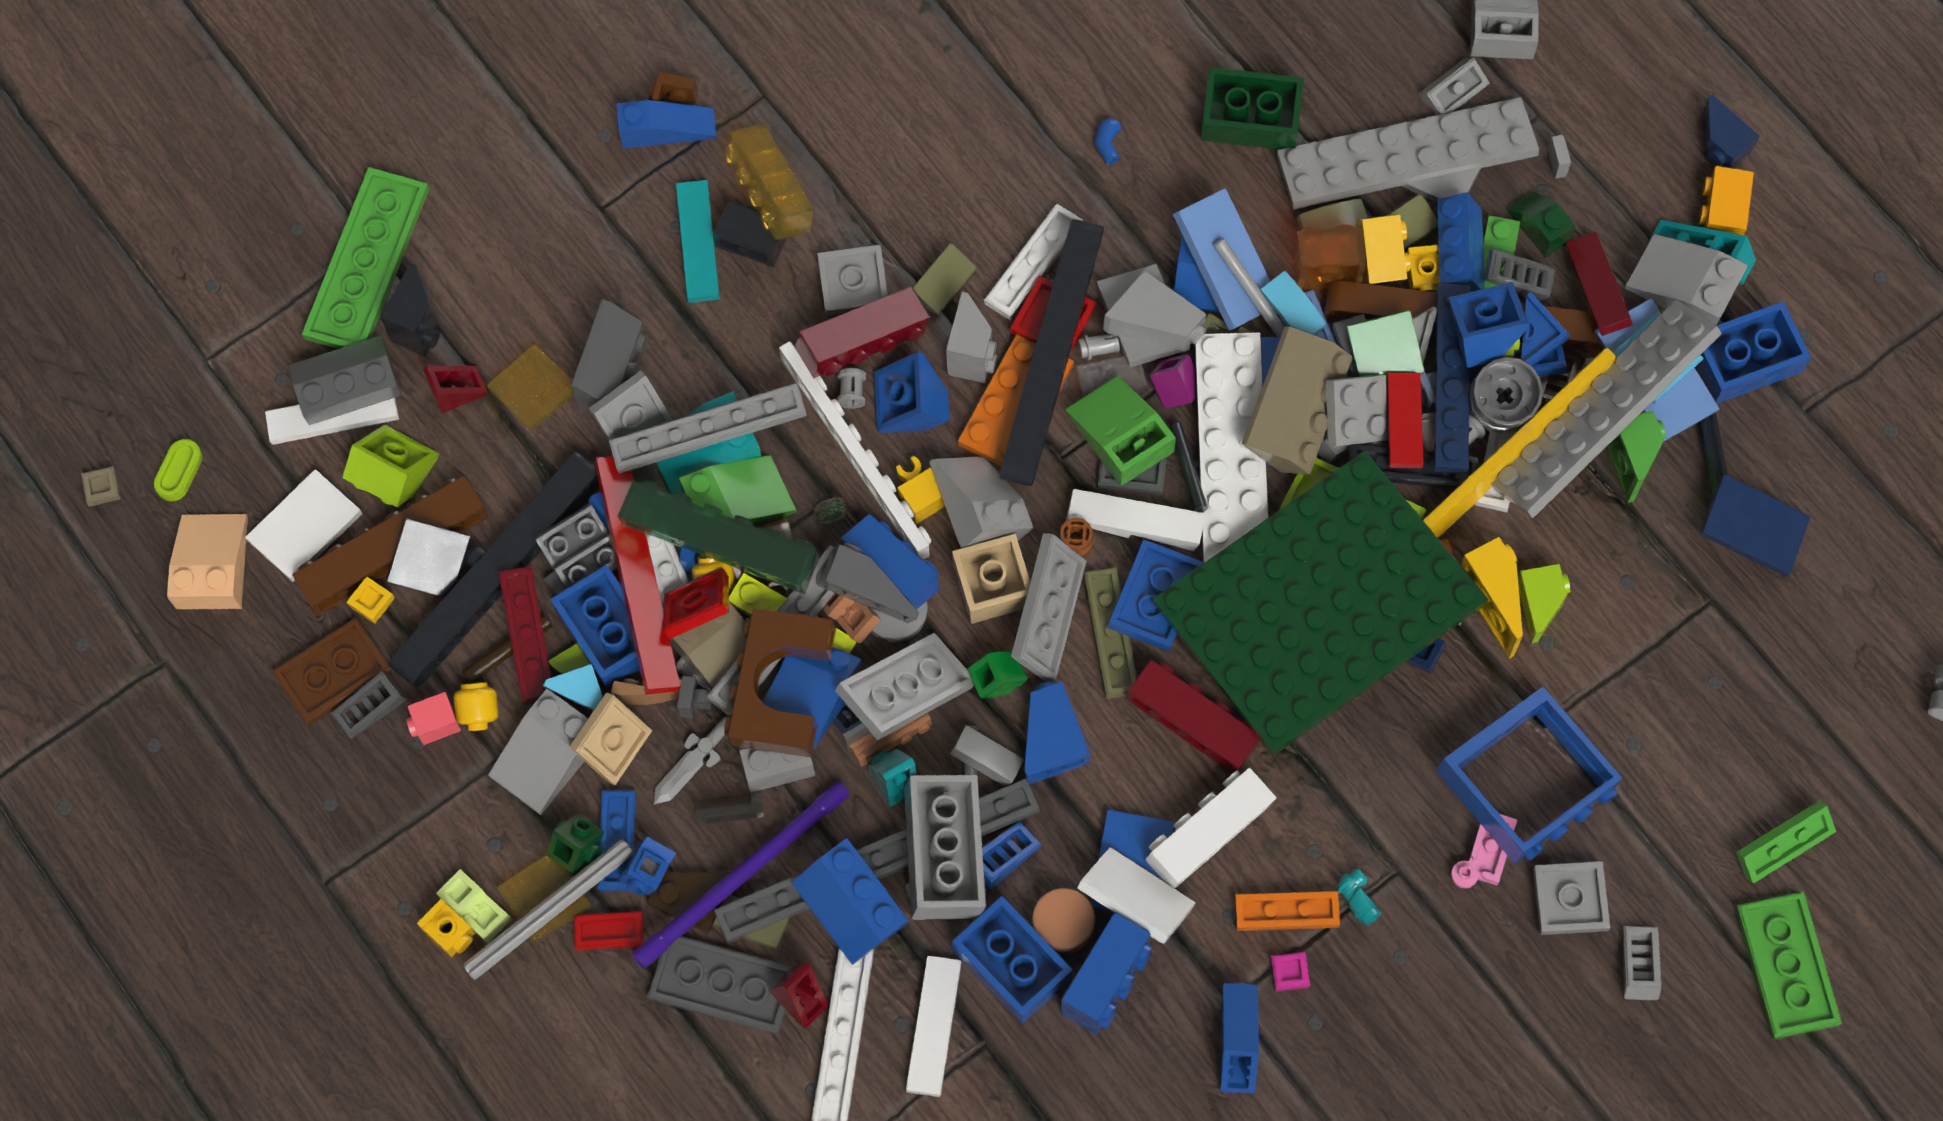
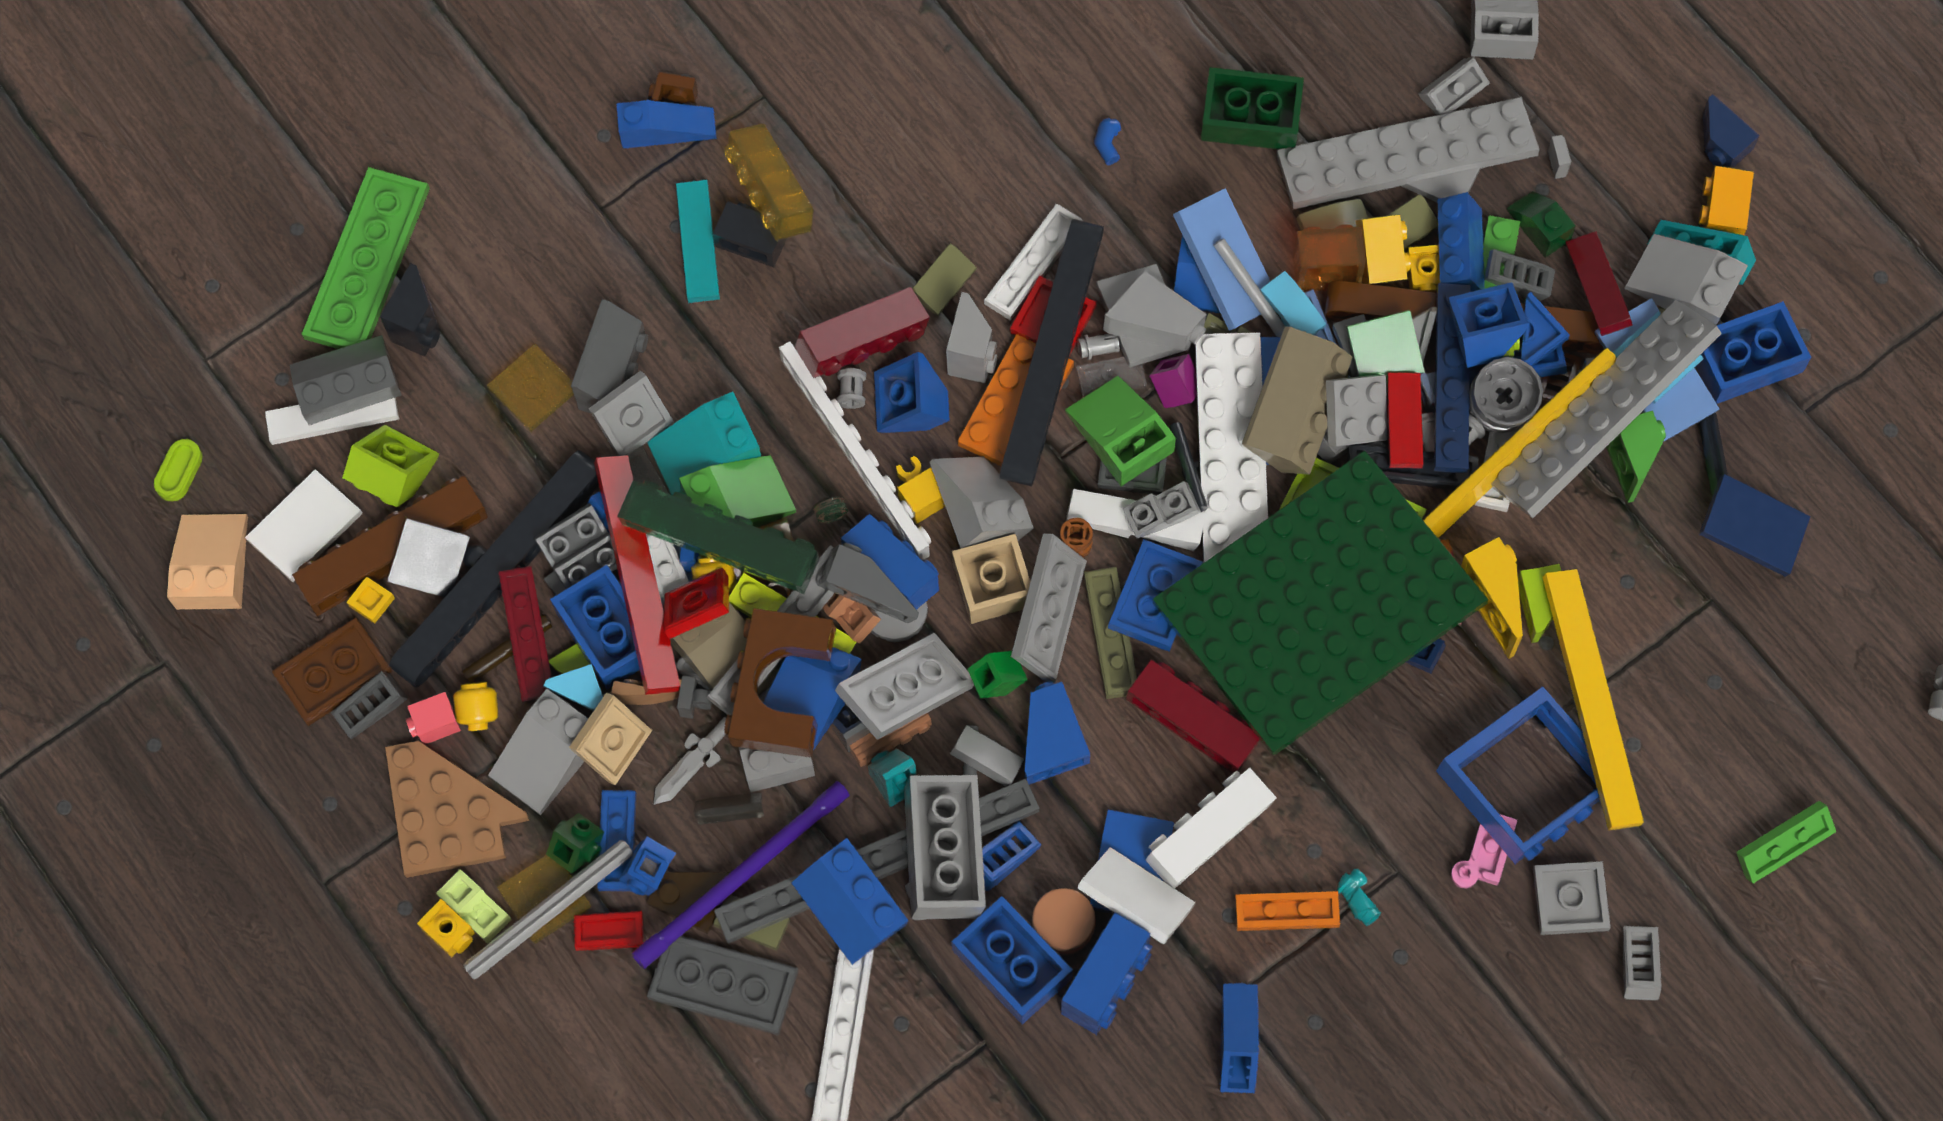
dark tan tile [81,466,121,507] -> none
dark red slope [423,366,488,414] -> none
light grey tile [609,383,807,473] -> none
dark red slope [769,962,829,1029] -> none
light grey plate [818,245,888,316] -> none
white tile [906,956,961,1097] -> none
dark pink tile [1271,952,1310,992] -> none
bright green tile [1735,892,1842,1040] -> none
none -> medium nougat wing [385,741,529,878]
none -> light grey slope [1123,481,1201,538]
none -> yellow tile [1542,569,1644,831]

